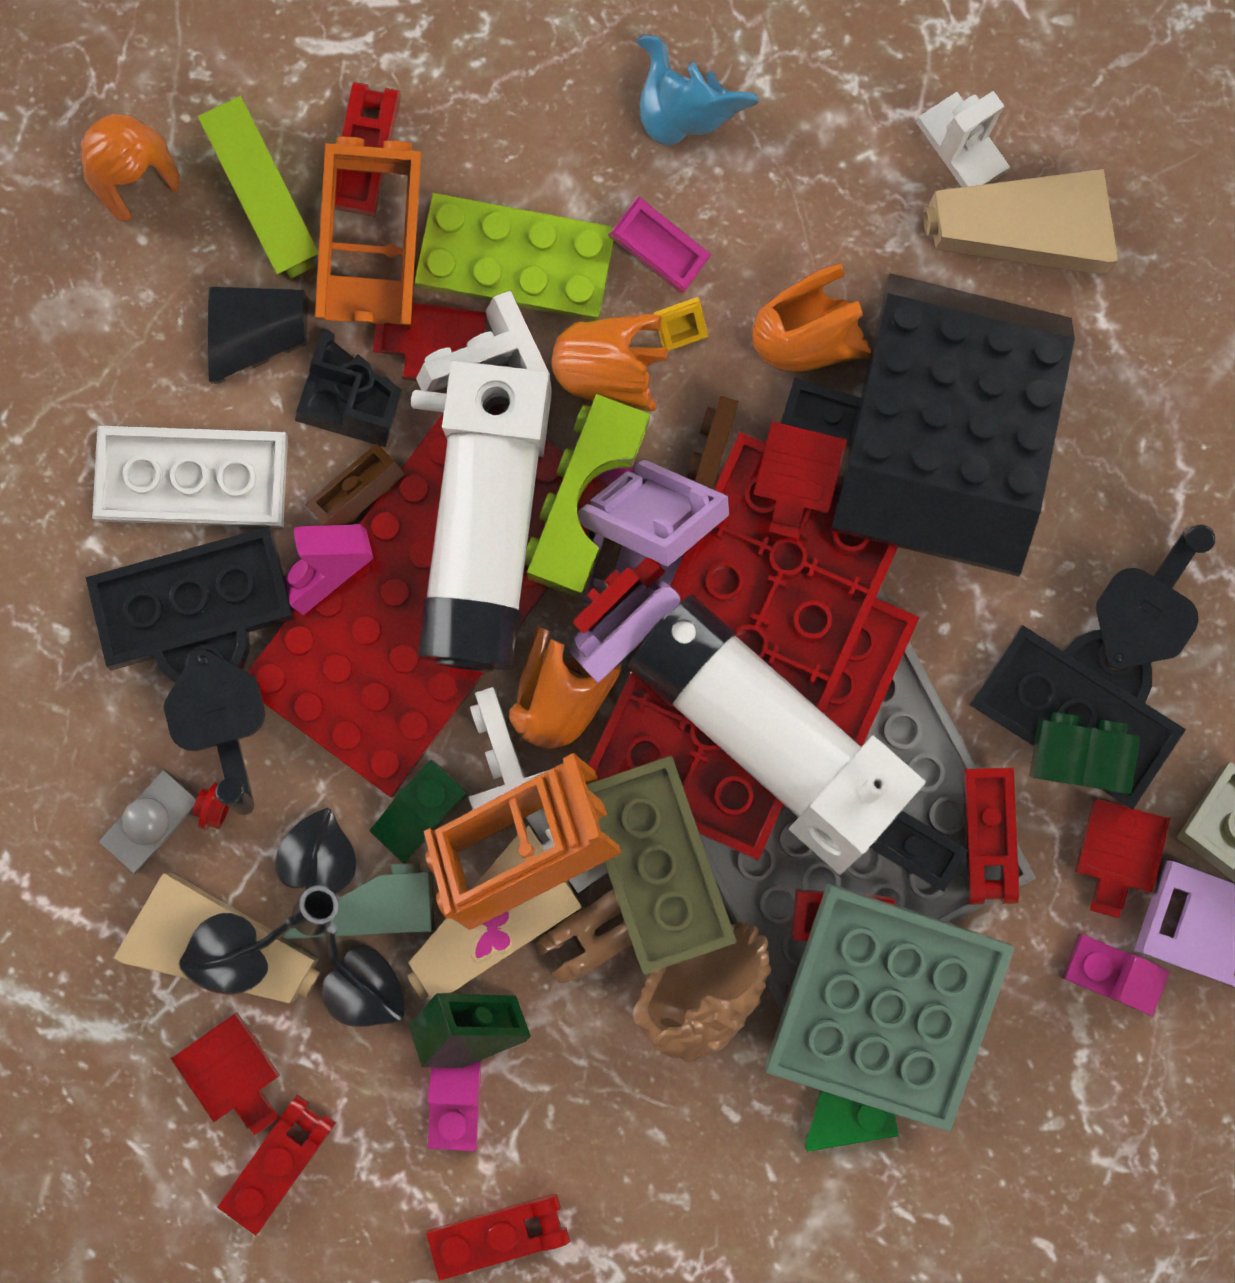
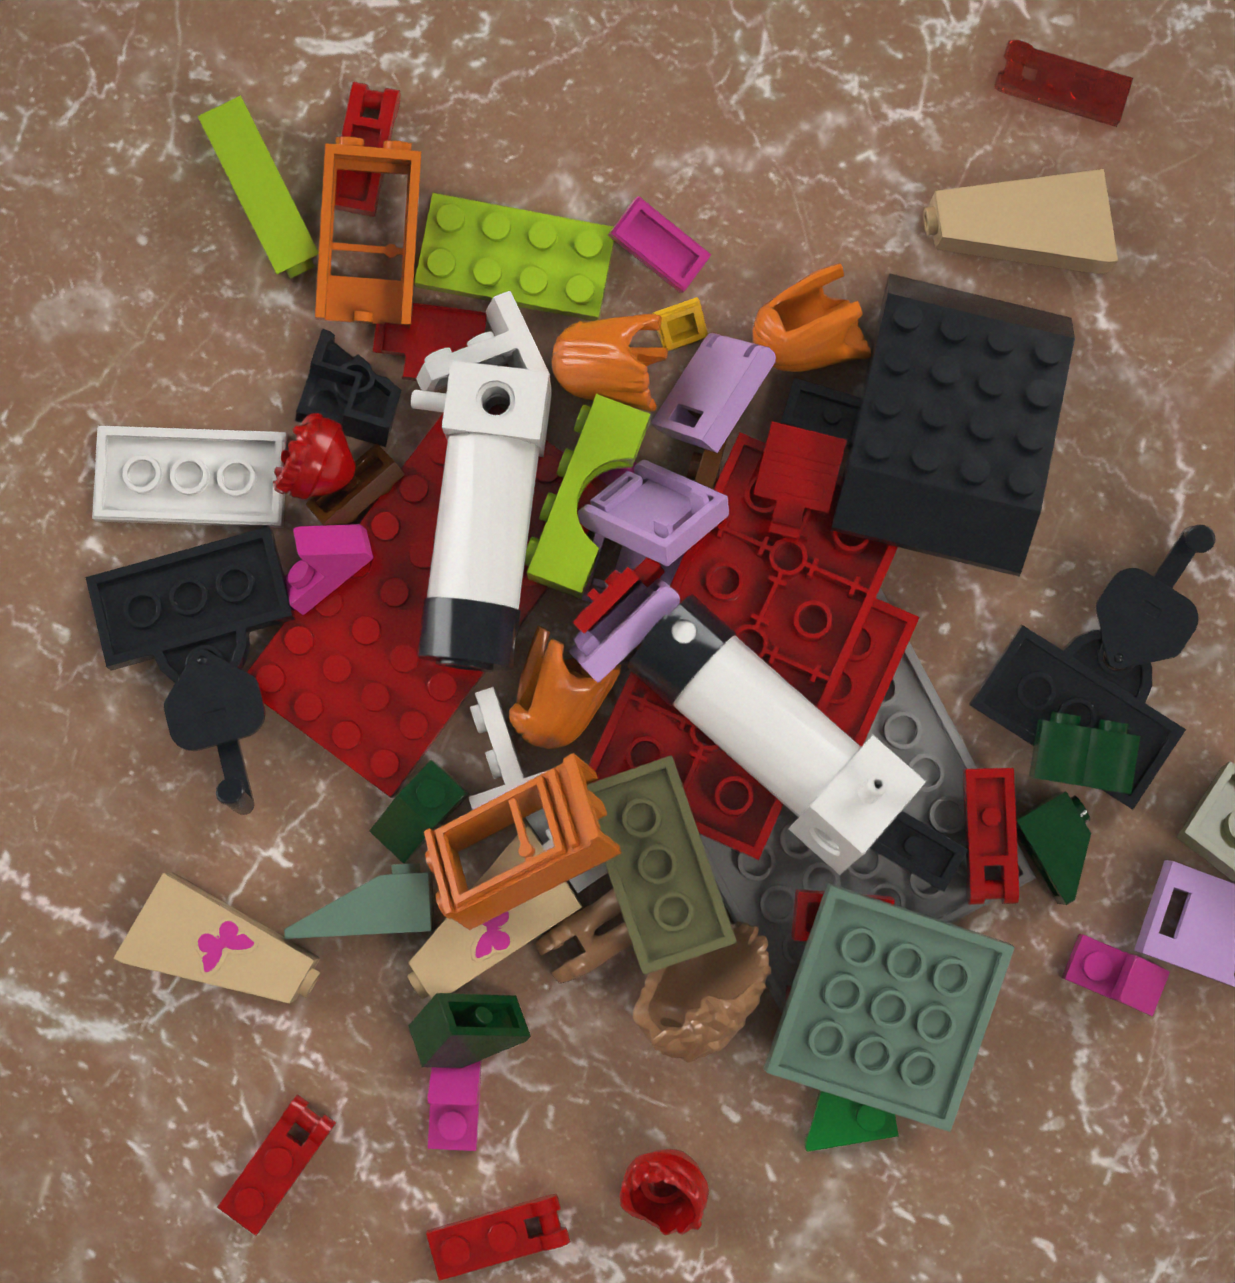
orange hair [80,114,180,221] -> none
light grey tile [99,770,197,873] -> none
red piece [170,1012,280,1135] -> none
black plant [179,808,404,1027] -> none
red plate [193,782,230,830] -> none
black slope [208,287,309,384] -> none
dark azure piece [636,34,759,146] -> none
white bracket [916,91,1010,187] -> none
red piece [1075,797,1171,918] -> none
none -> red hair [273,413,356,500]
none -> red hair [619,1149,709,1235]
none -> lavender container [651,333,776,453]
none -> clear red plate [994,40,1133,127]
none -> dark green slope [1016,791,1091,905]

